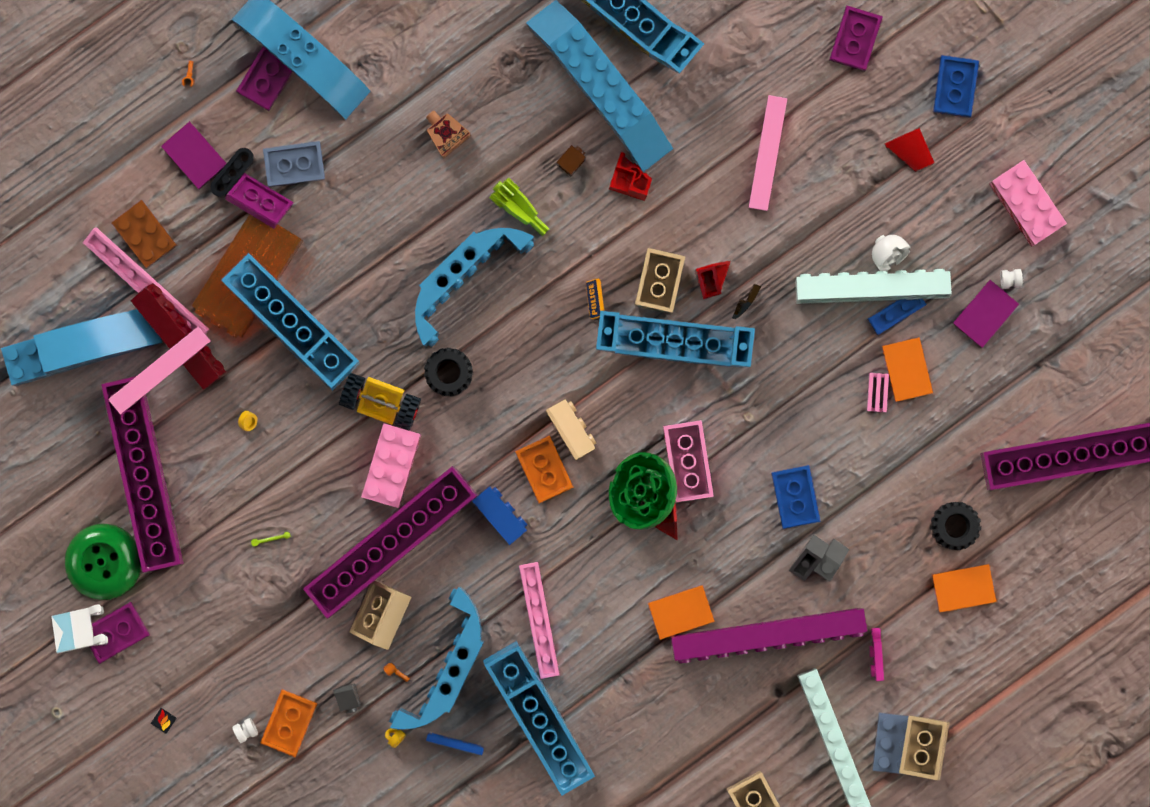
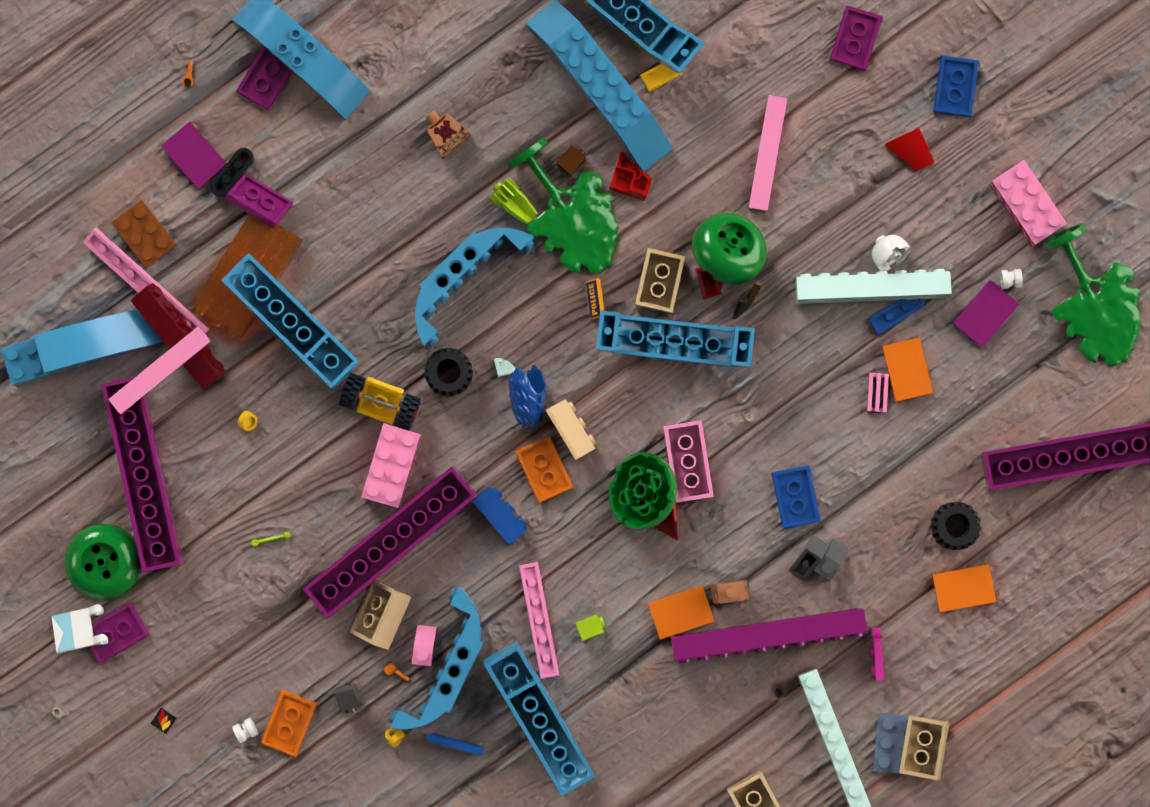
sand blue plate [263,141,325,187] -> none
none -> bright pink slope [412,625,437,666]
none -> light aqua tile [494,358,515,378]
none -> green plant [507,137,619,274]
none -> blue head [509,365,546,429]
none -> lime brick [575,614,606,641]
none -> yellow tile [640,64,682,92]
none -> green brick [692,213,767,284]
none -> nougat torso [710,580,749,604]
none -> green plant [1042,223,1142,366]

